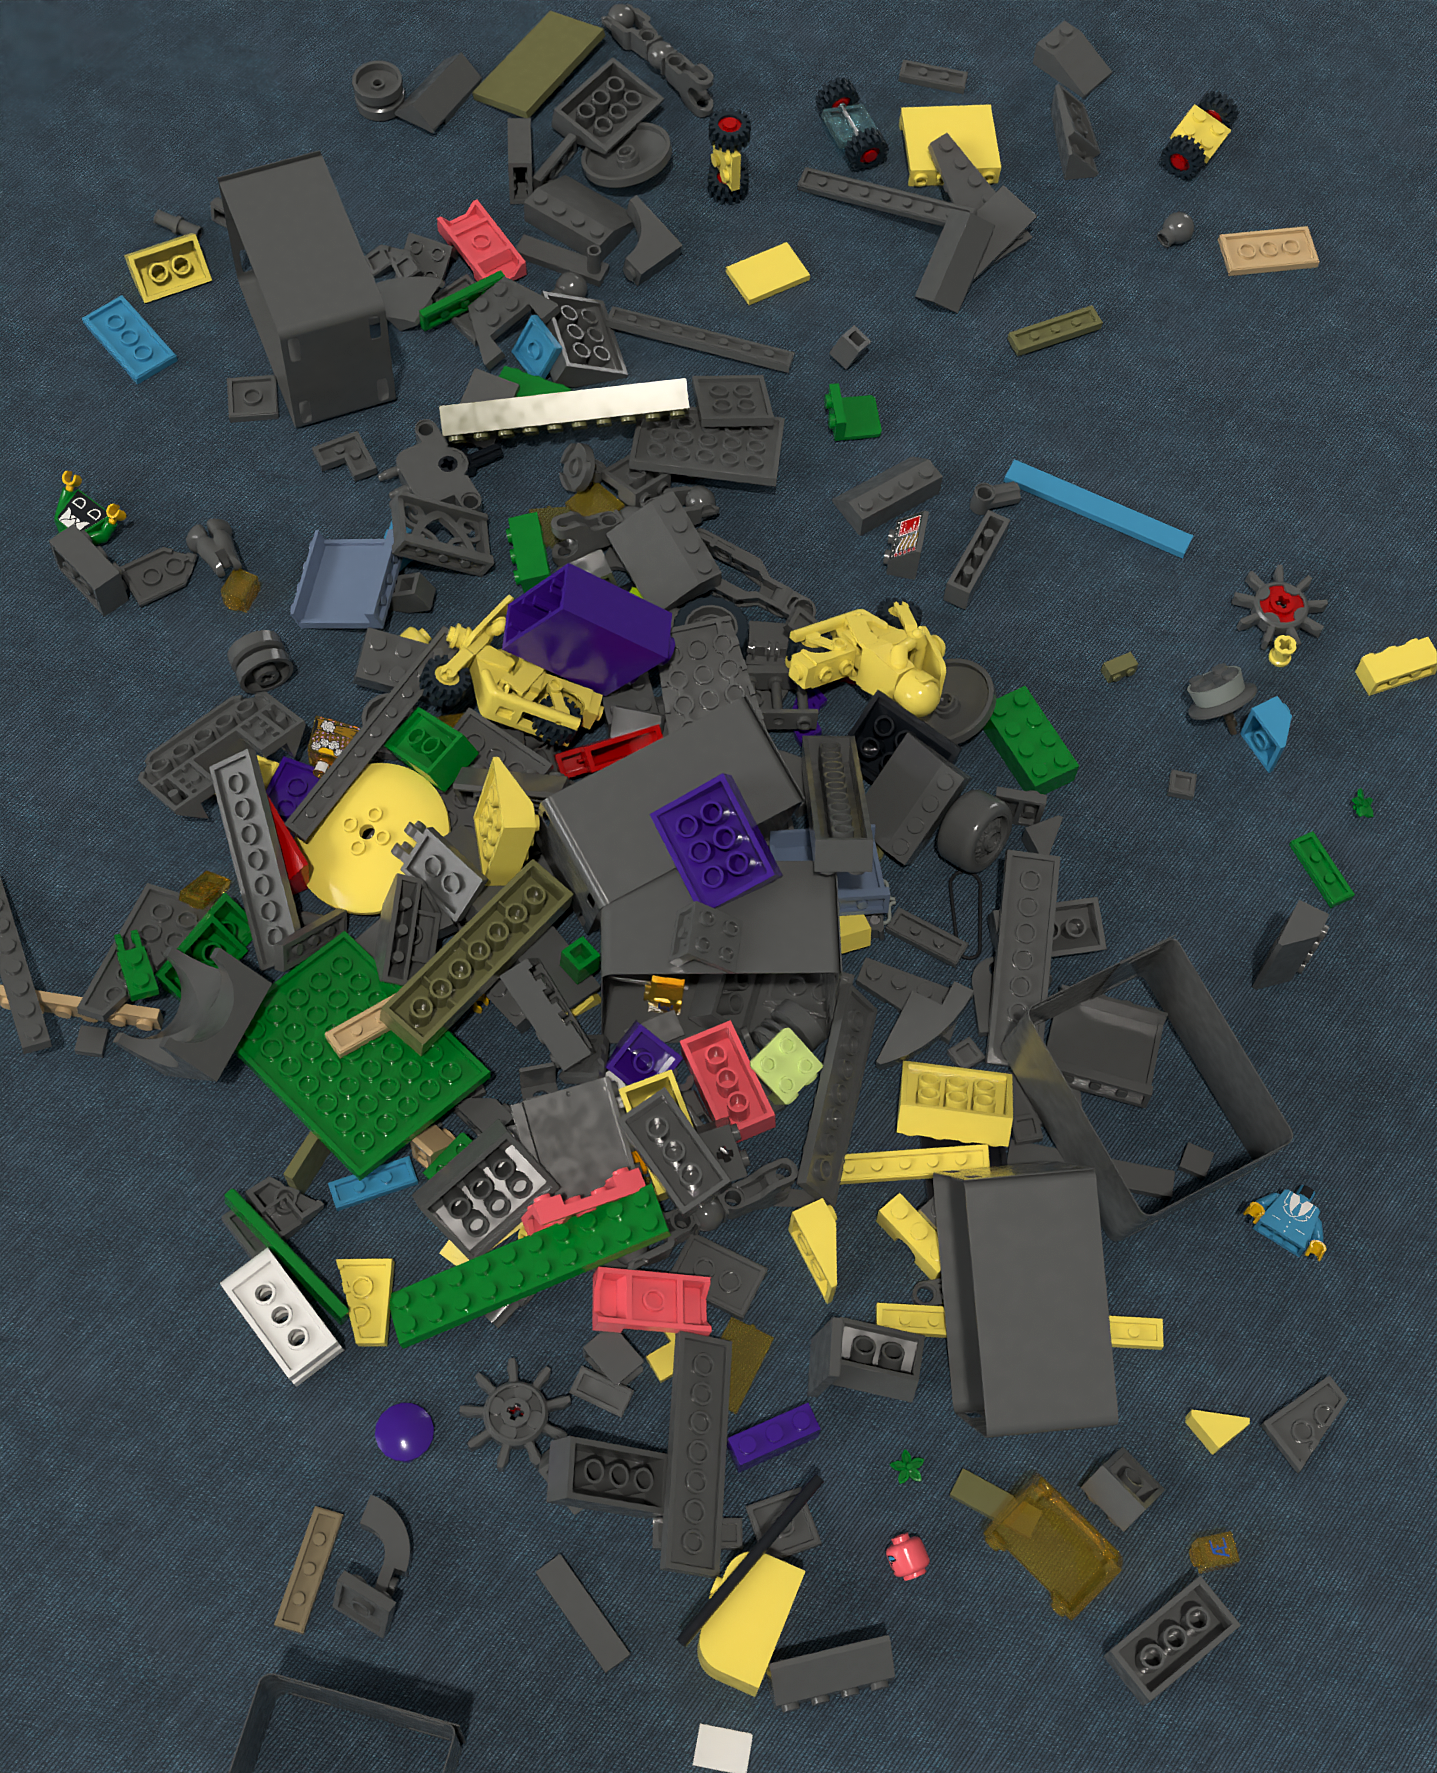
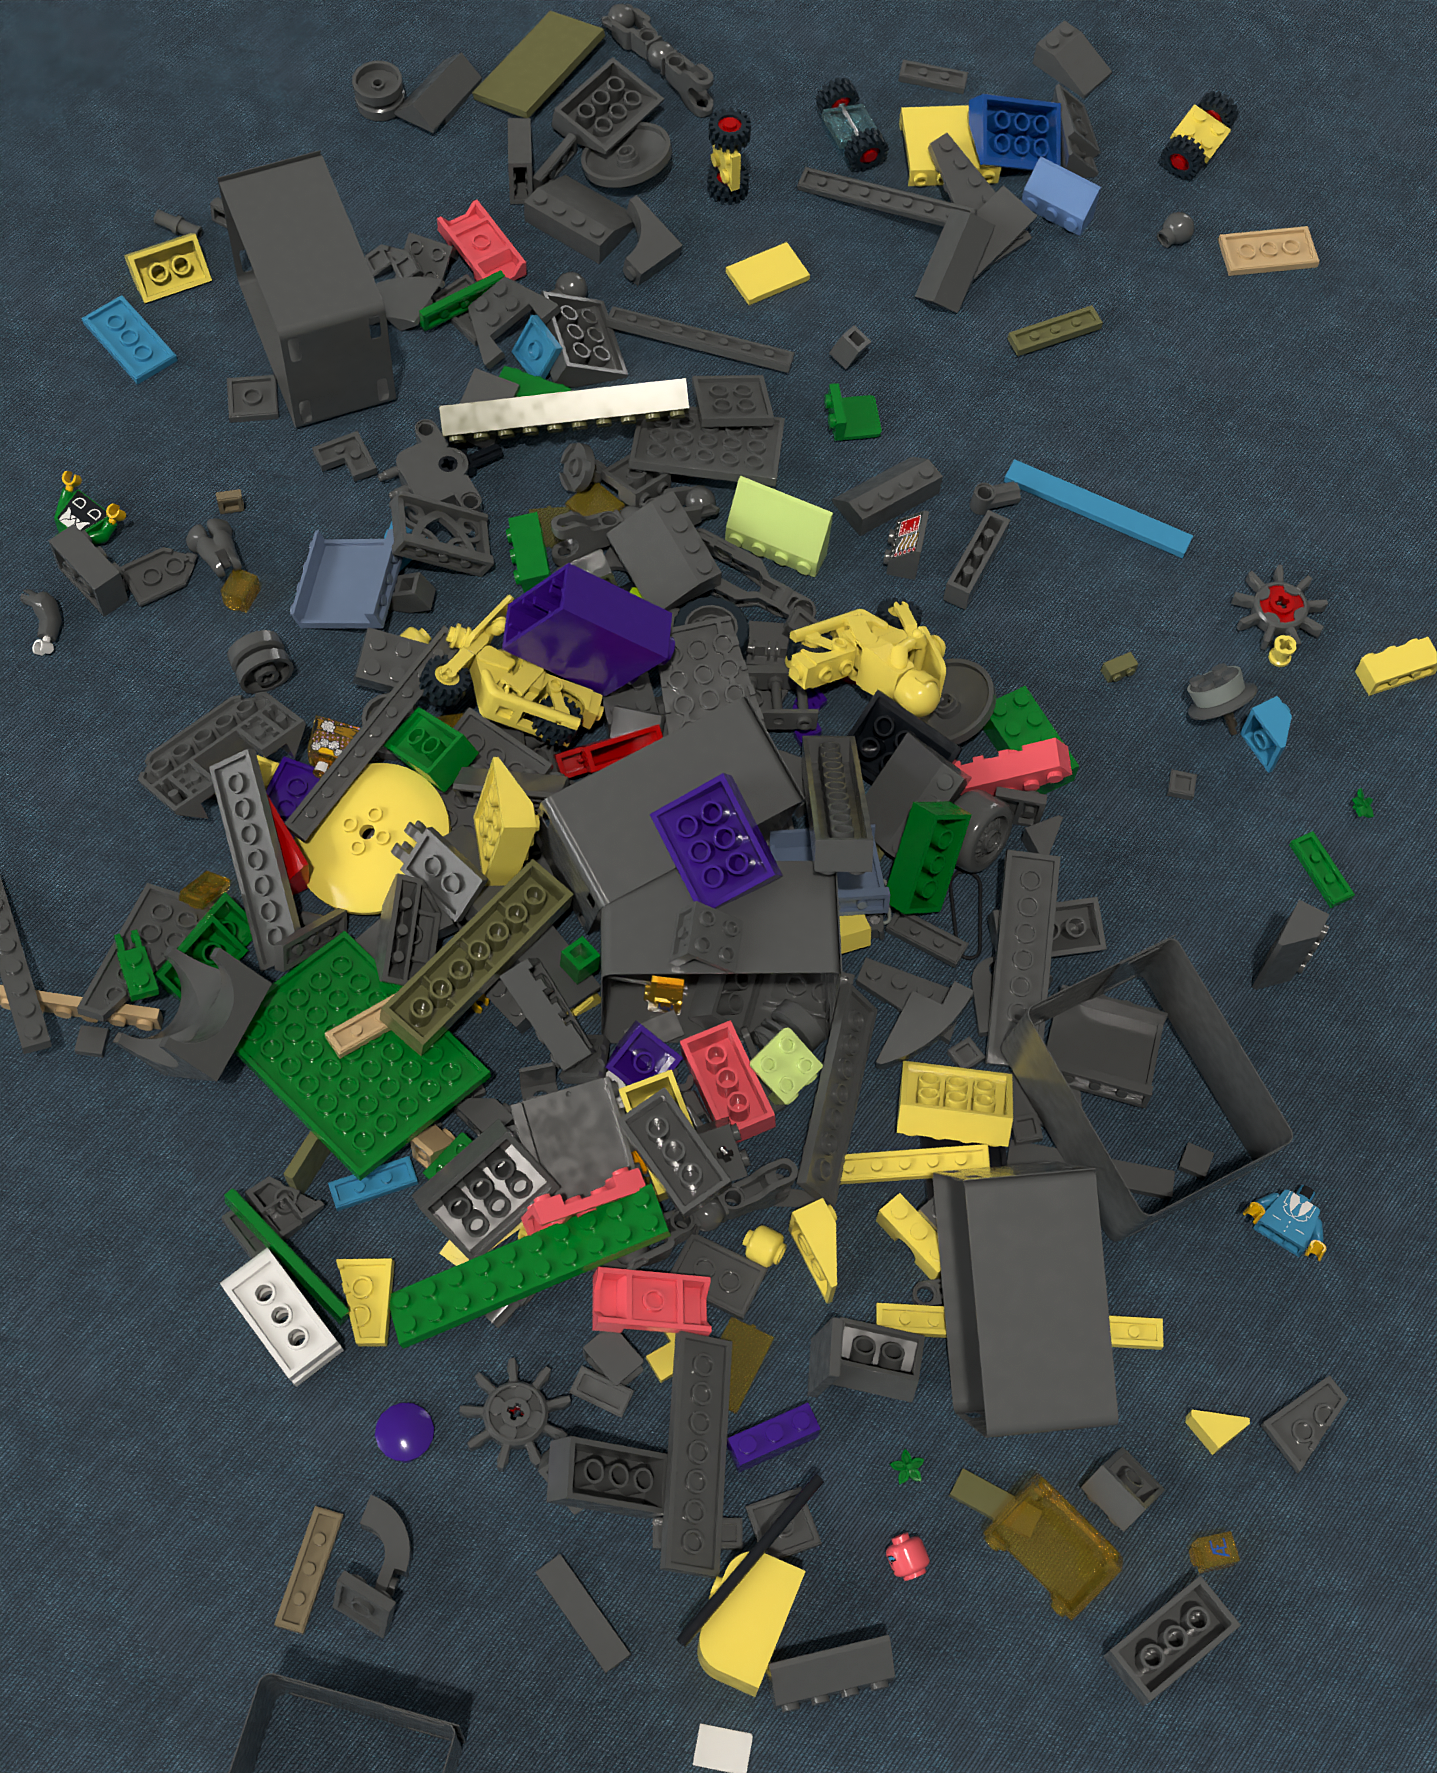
dark grey piece [516,234,610,287] -> none
none -> dark grey arm [20,589,62,656]
none -> dark tan tile [216,489,245,514]
none -> yellowish green slope [725,476,833,577]
none -> light yellow head [742,1225,787,1268]
none -> green brick [886,801,972,914]
none -> coral wedge [955,738,1072,796]
none -> blue slope [969,94,1061,171]
none -> medium blue slope [1021,157,1101,236]

